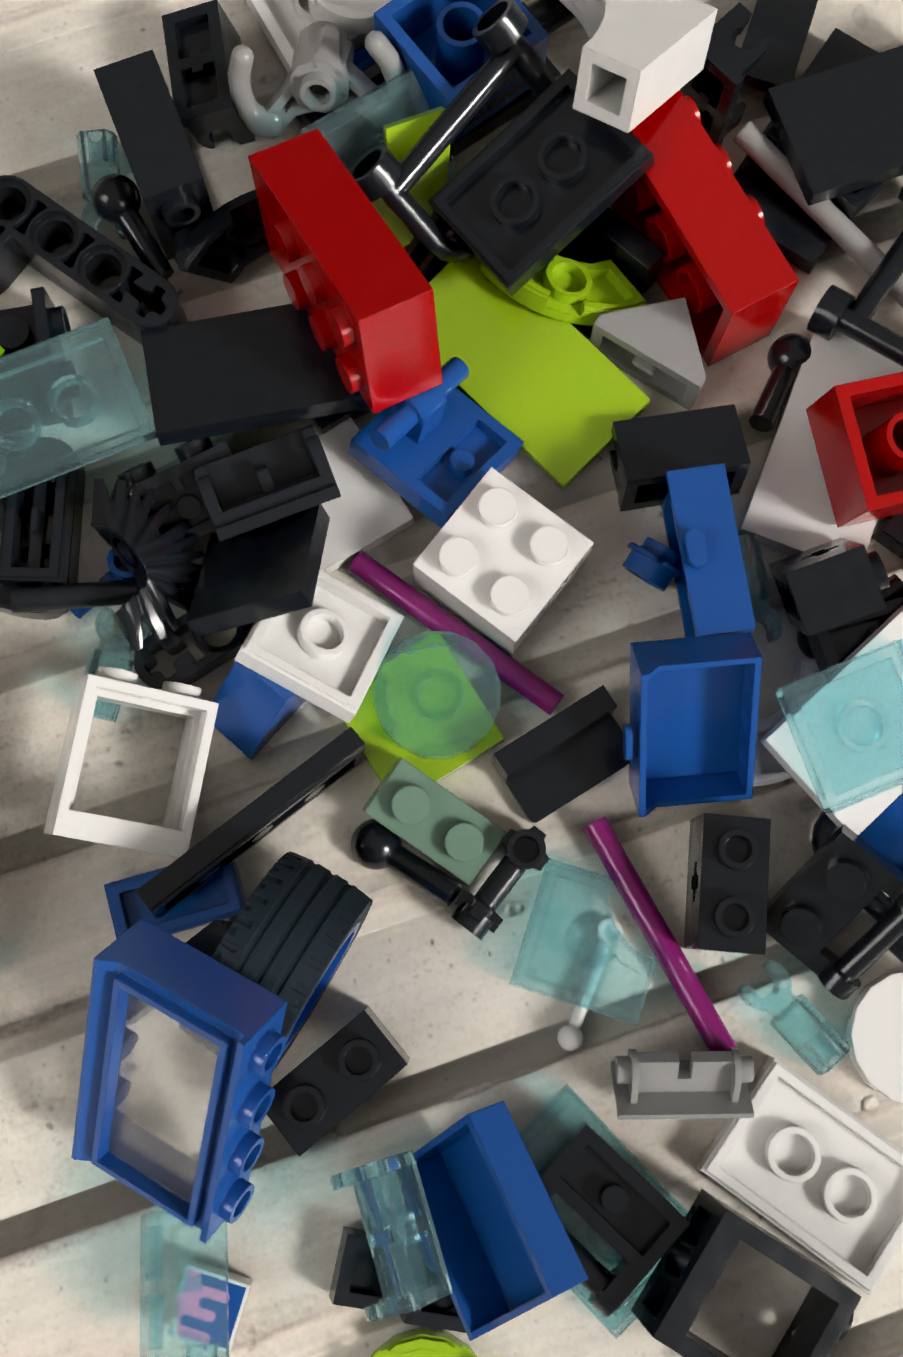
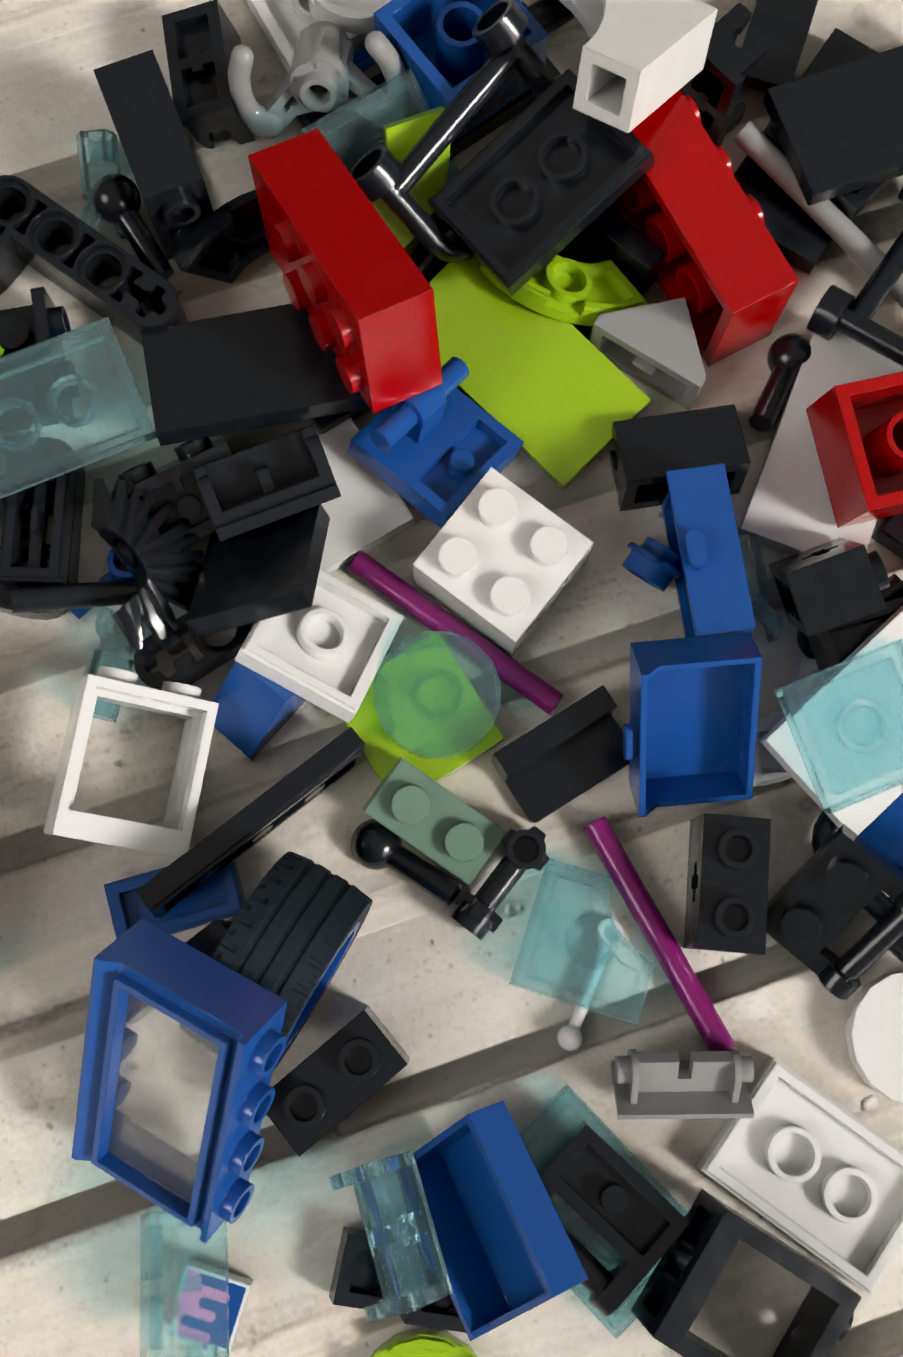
clear light blue bar [737,960,851,1075] -> none

